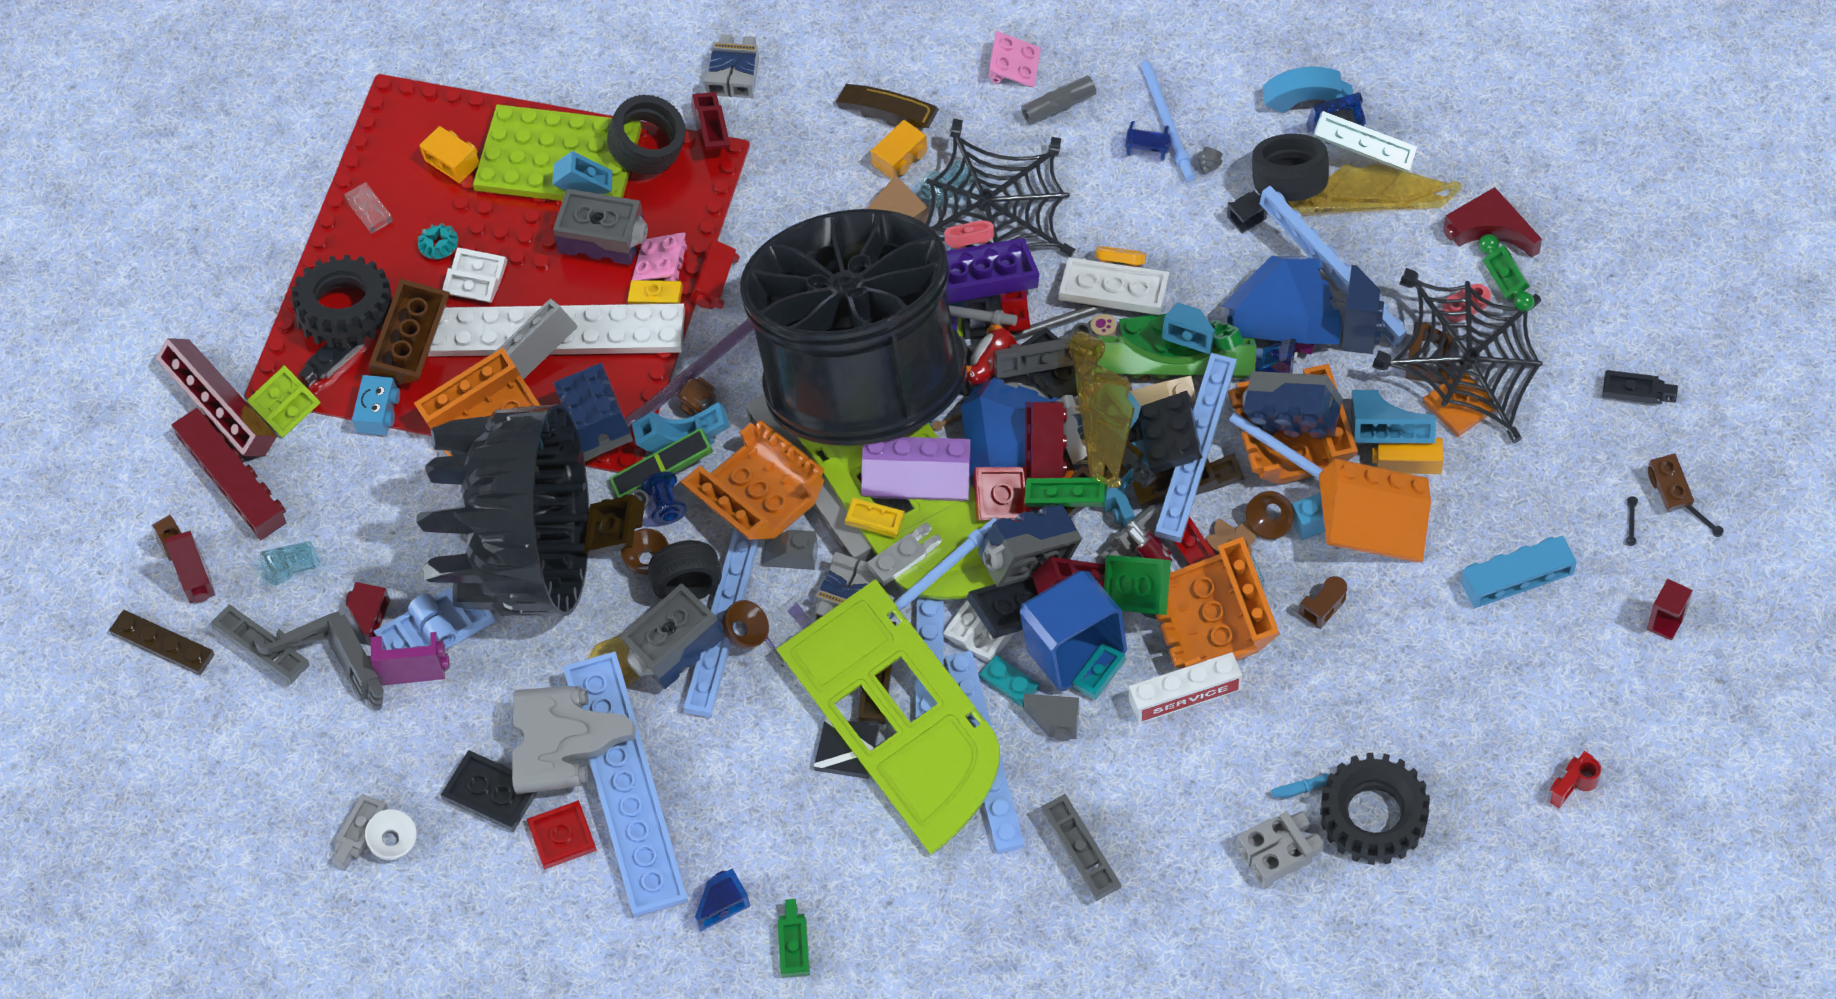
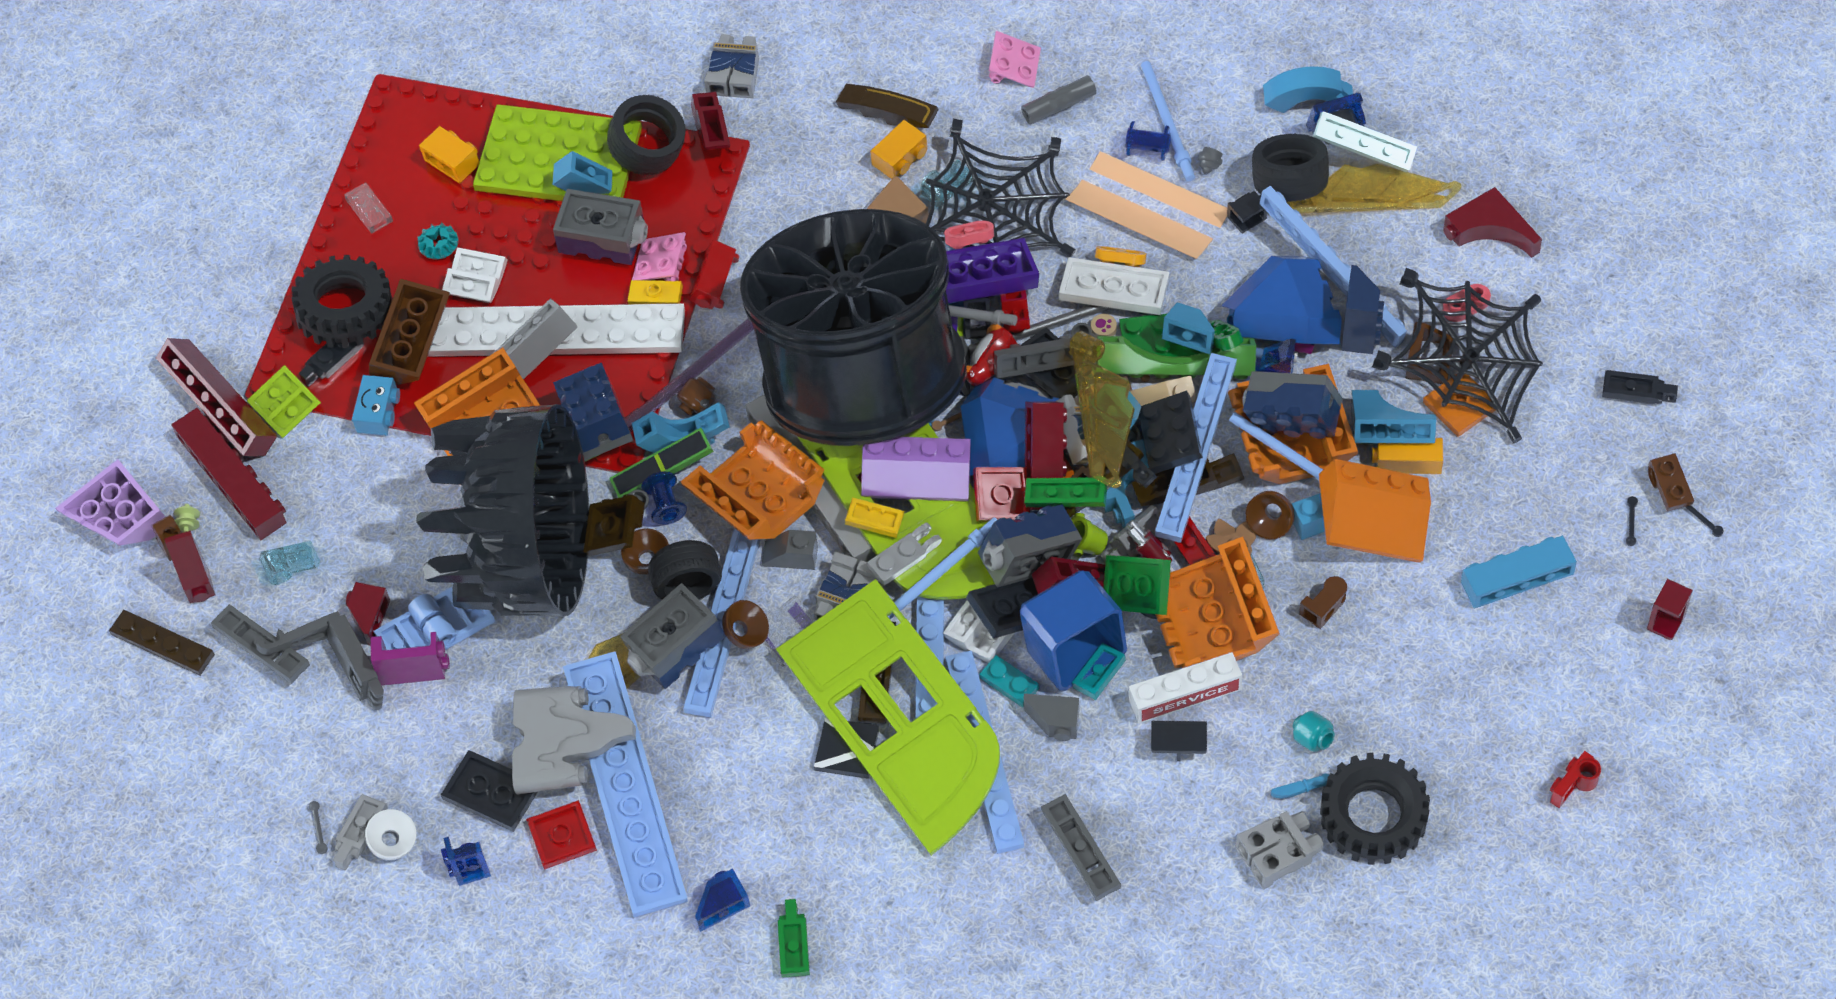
green plate [1478,234,1535,312] -> none
none -> lavender wedge [55,459,165,546]
none -> yellowish green wheel [173,504,200,533]
none -> dark grey hinge [309,801,328,854]
none -> clear blue bracket [441,836,491,886]
none -> light nougat sticker [1065,151,1227,259]
none -> lime piece [1071,513,1108,560]
none -> black panel [1151,721,1207,761]
none -> teal head [1293,711,1335,752]

